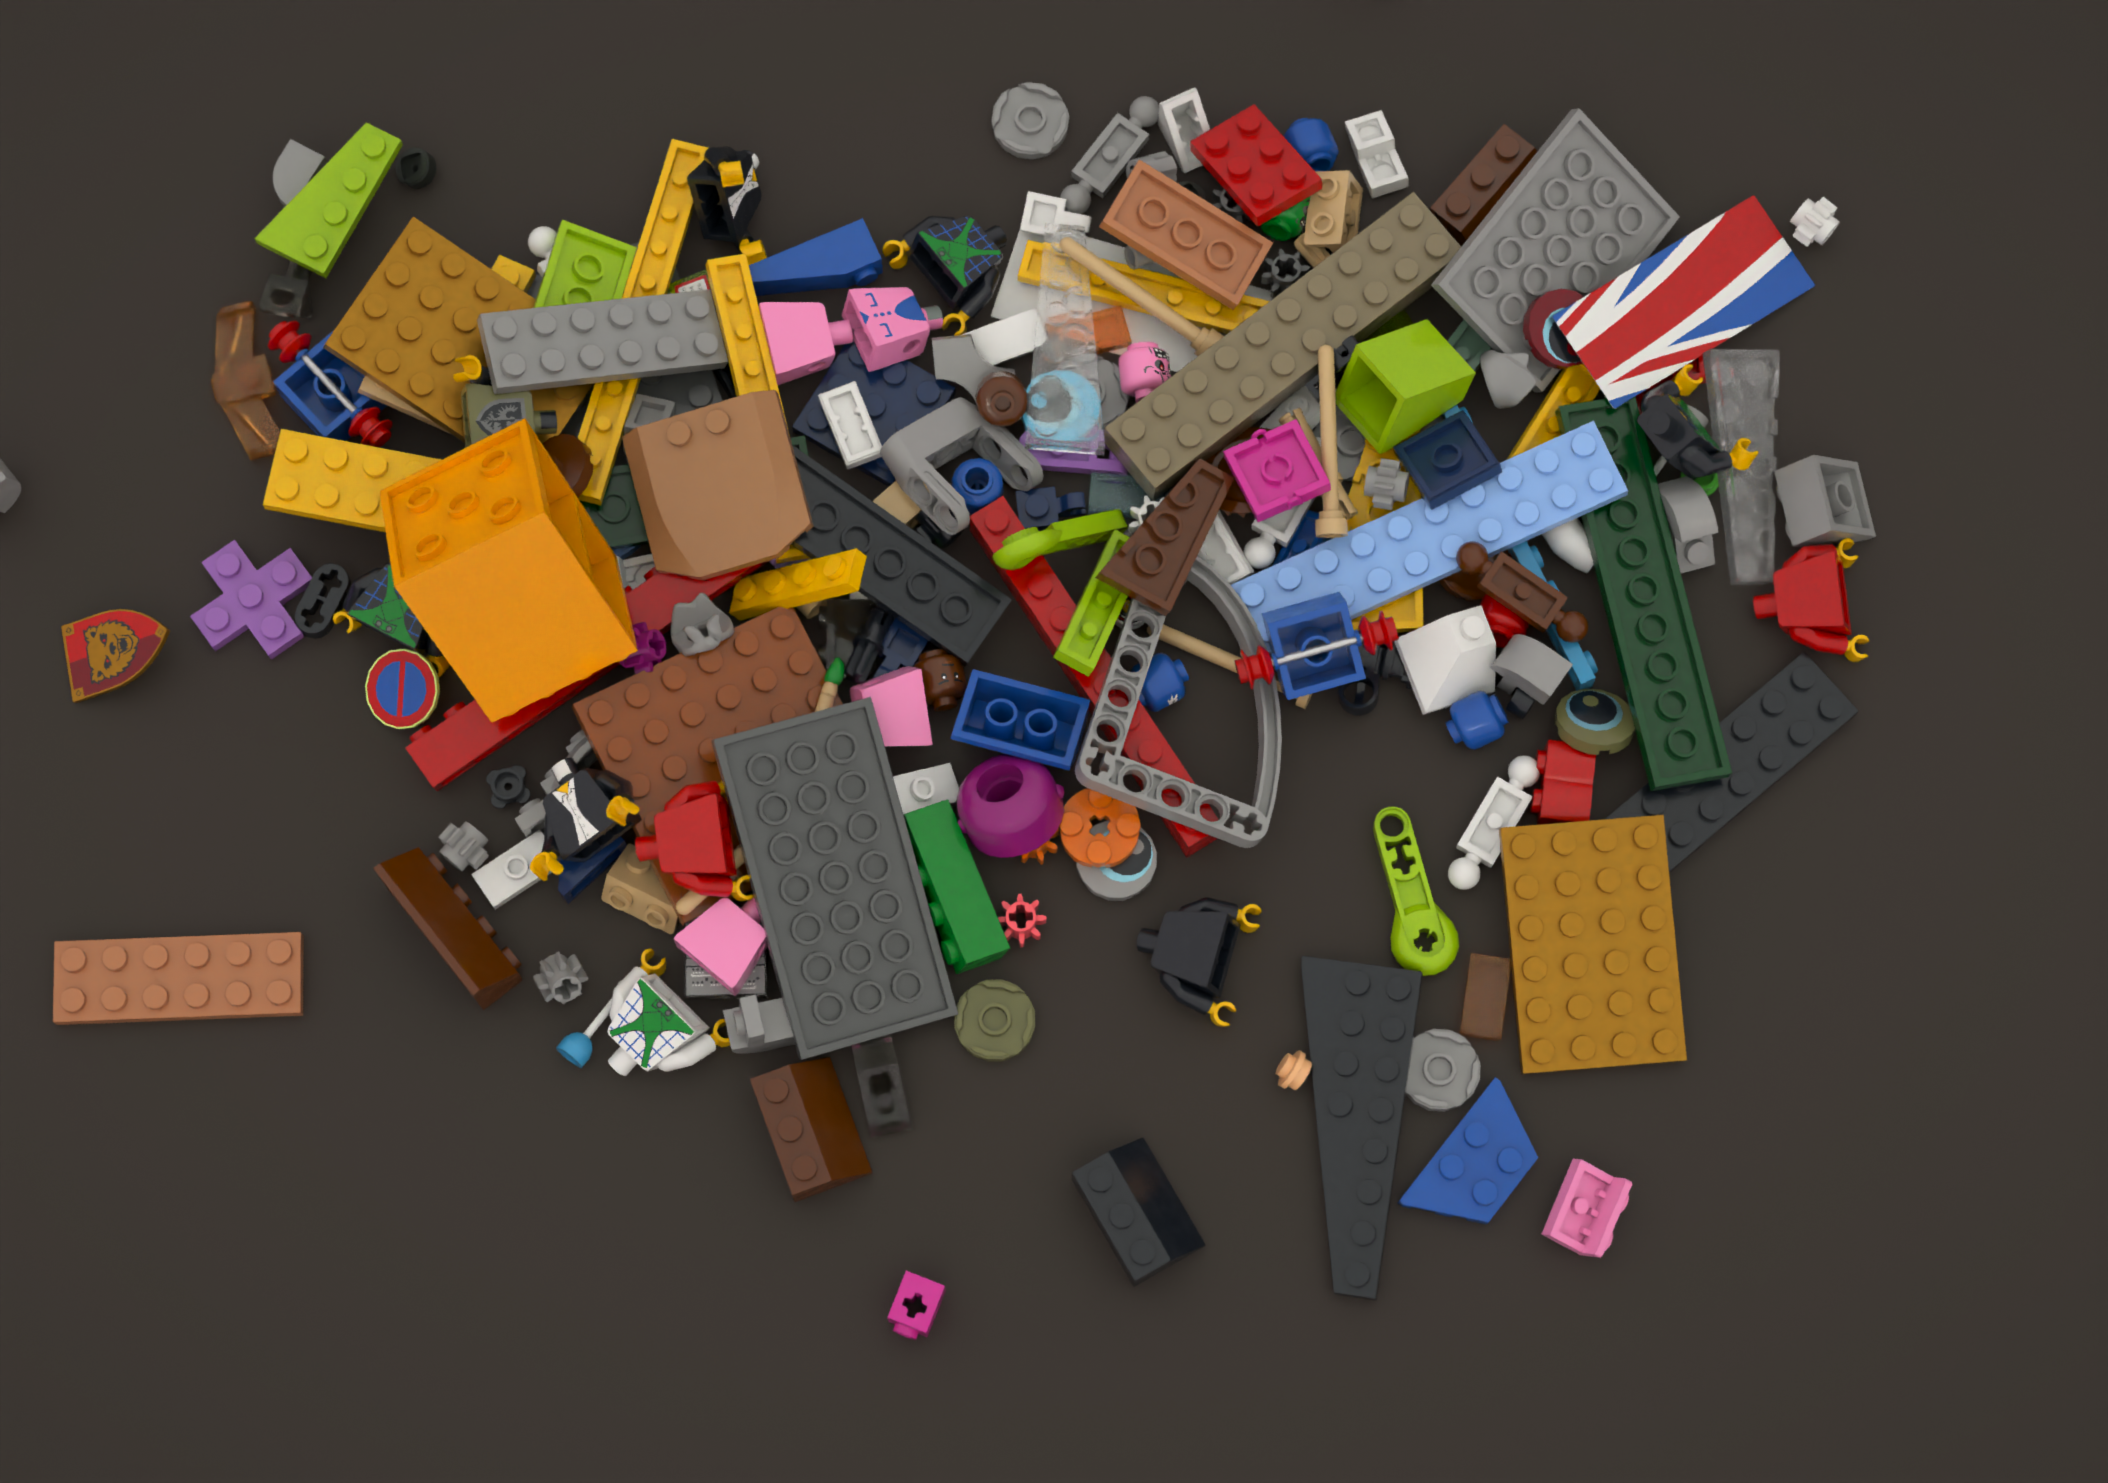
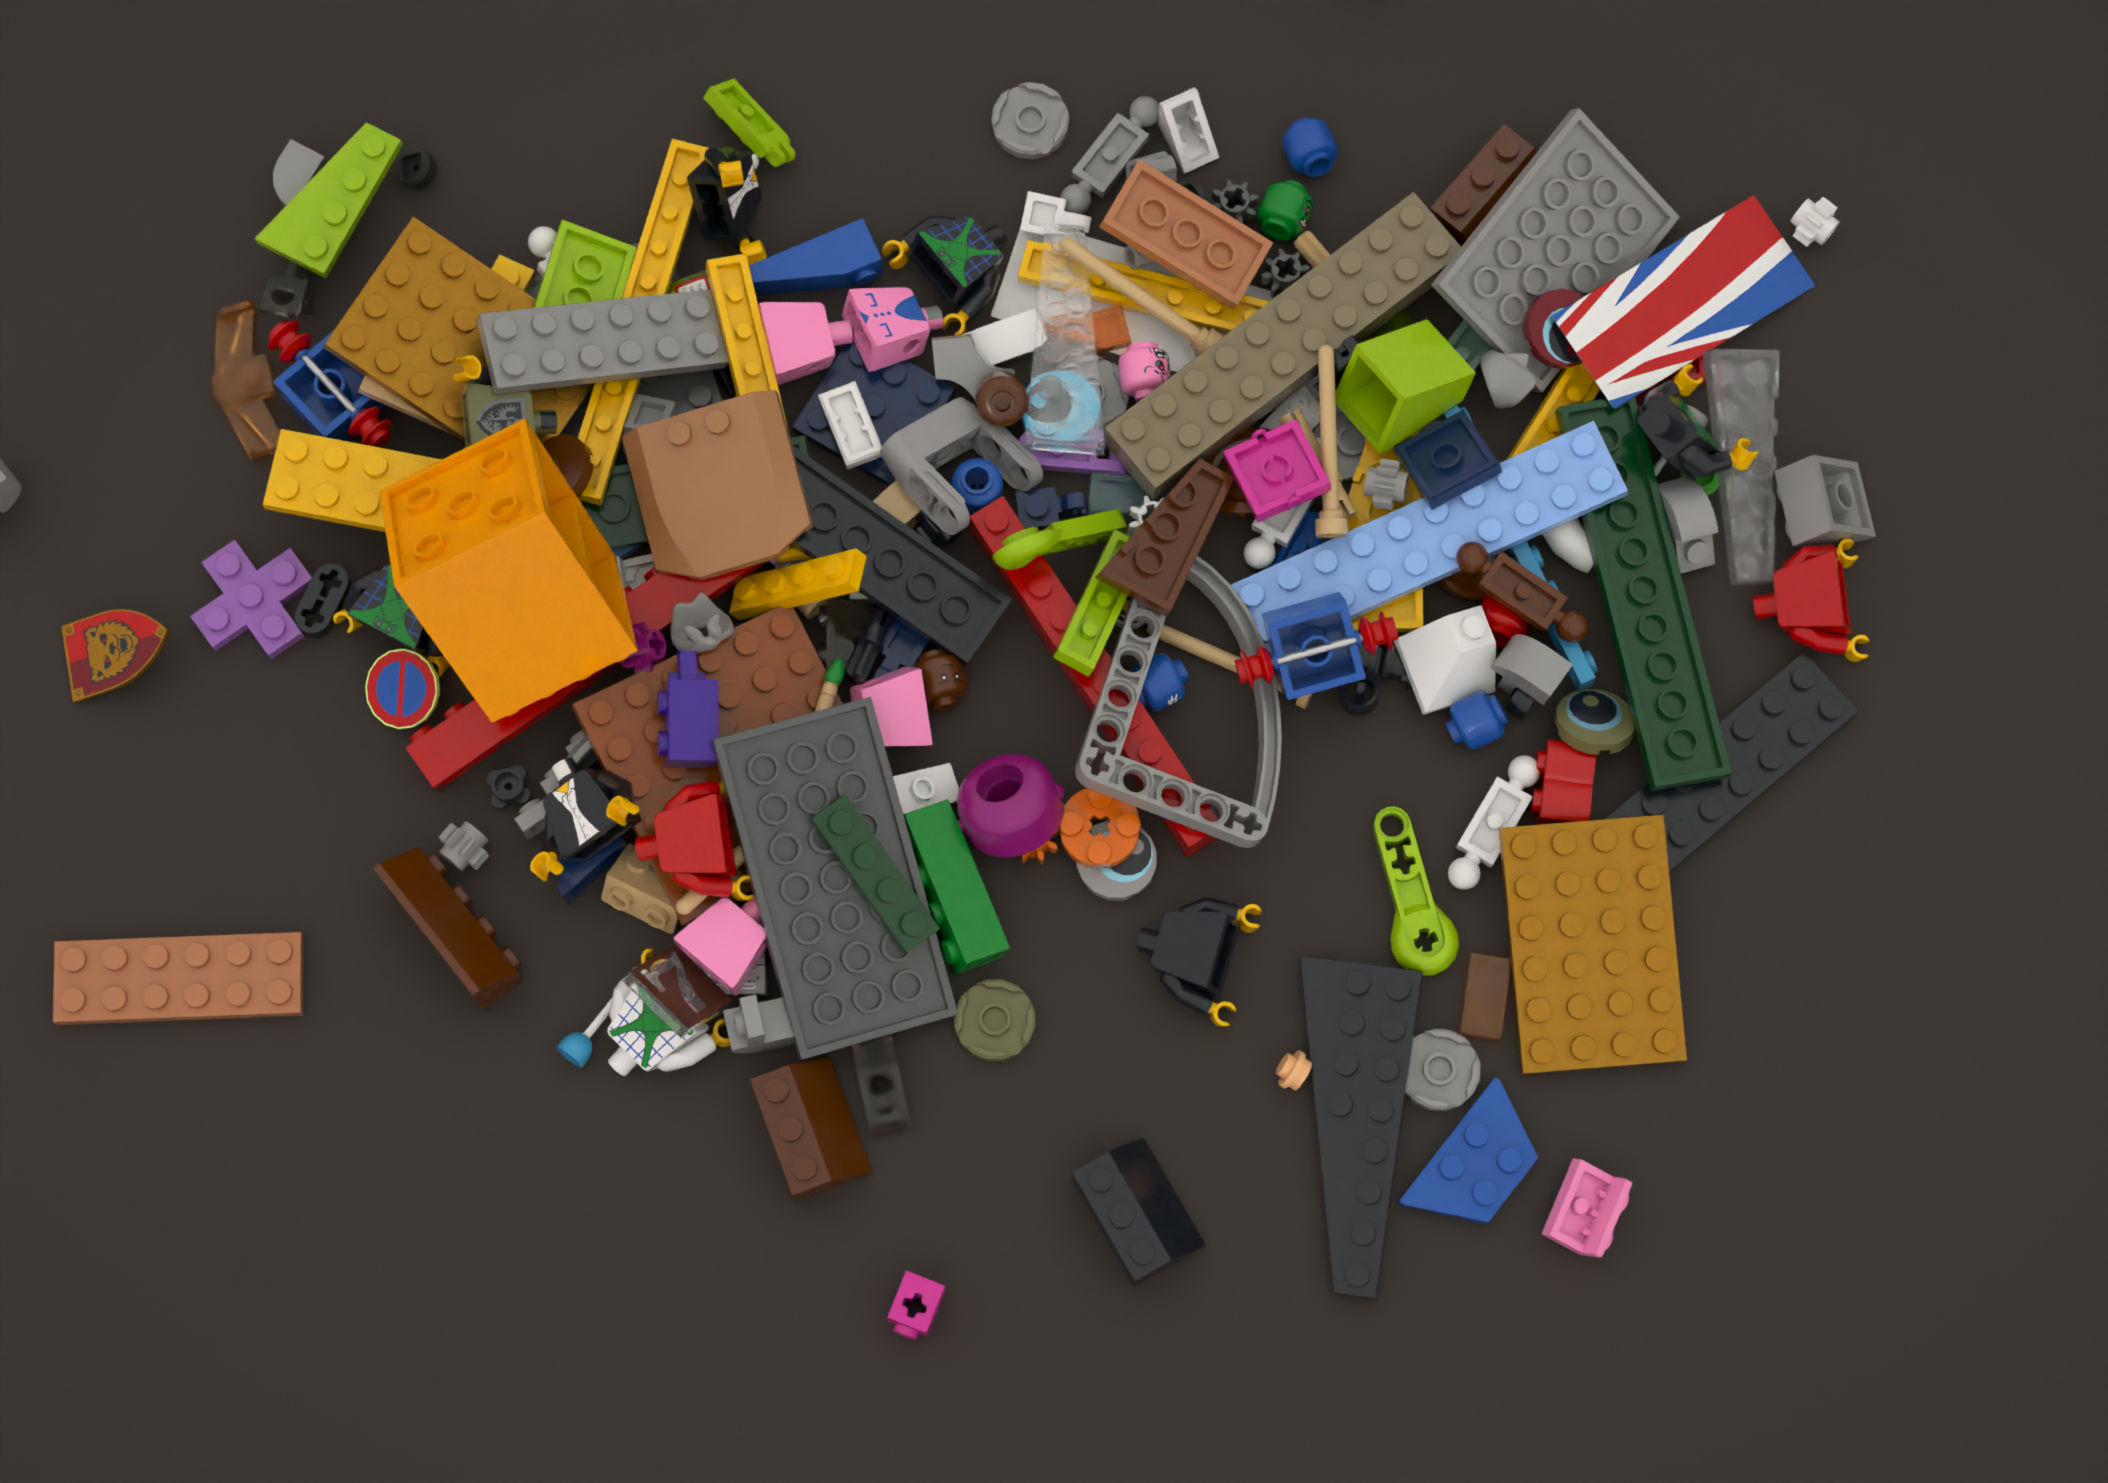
white plate [471,829,560,910] -> none
light grey gear [533,951,588,1005] -> none
blue slope [951,669,1090,771] -> none
coral gear [998,894,1046,948] -> none
red plate [1190,104,1322,227] -> none
white plate [1197,510,1254,585] -> none
tan bracket [1304,170,1363,253] -> none
white slope [1345,110,1409,198] -> none
none -> tile [623,944,733,1038]
none -> dark purple hinge [657,650,718,768]
none -> lime hinge [703,79,796,167]
none -> dark green plate [809,794,940,953]

